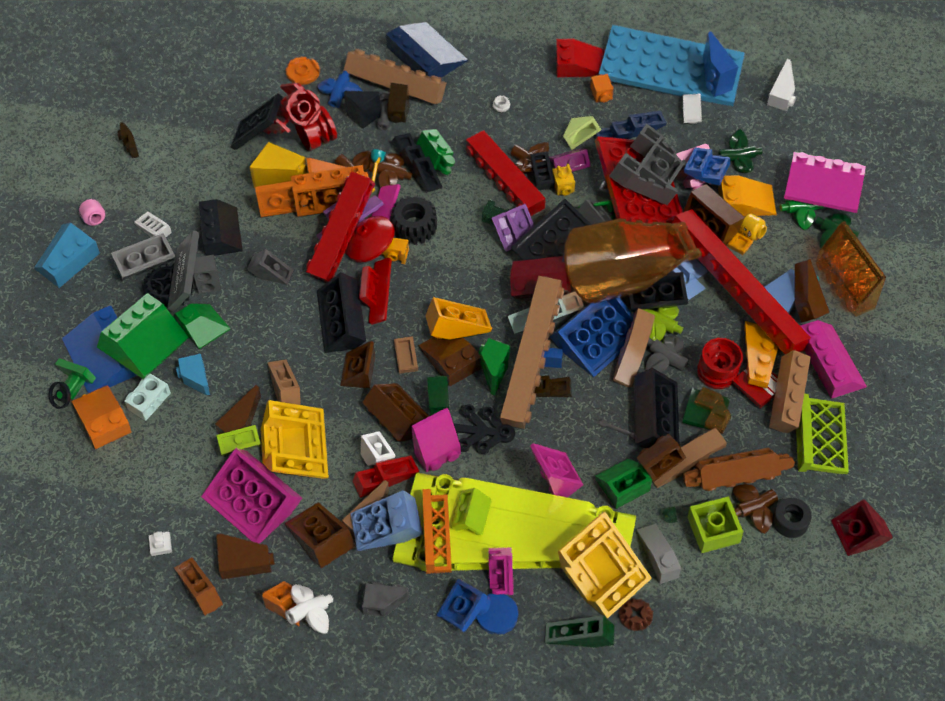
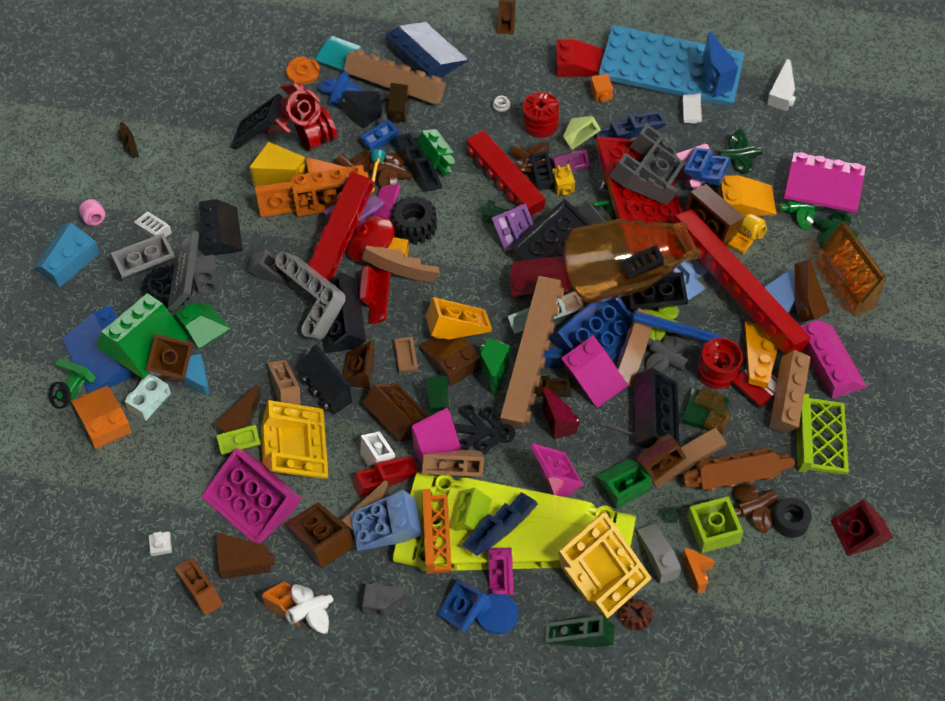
none -> reddish brown slope [146,334,194,381]
none -> light grey beam [275,251,345,340]
none -> black slope [299,344,352,415]
none -> teal slope [315,36,362,72]
none -> blue slope [360,120,399,151]
none -> medium nougat slope [362,246,439,282]
none -> medium nougat slope [422,450,484,477]
none -> dark blue slope [462,492,538,556]
none -> reddish brown slope [497,0,516,35]
none -> red wheel [523,92,560,138]
none -> dark red slope [542,387,580,440]
none -> dark pink slope [562,336,628,408]
none -> black slope [621,245,665,279]
none -> blue axle [632,311,722,342]
none -> orange slope [682,548,715,594]

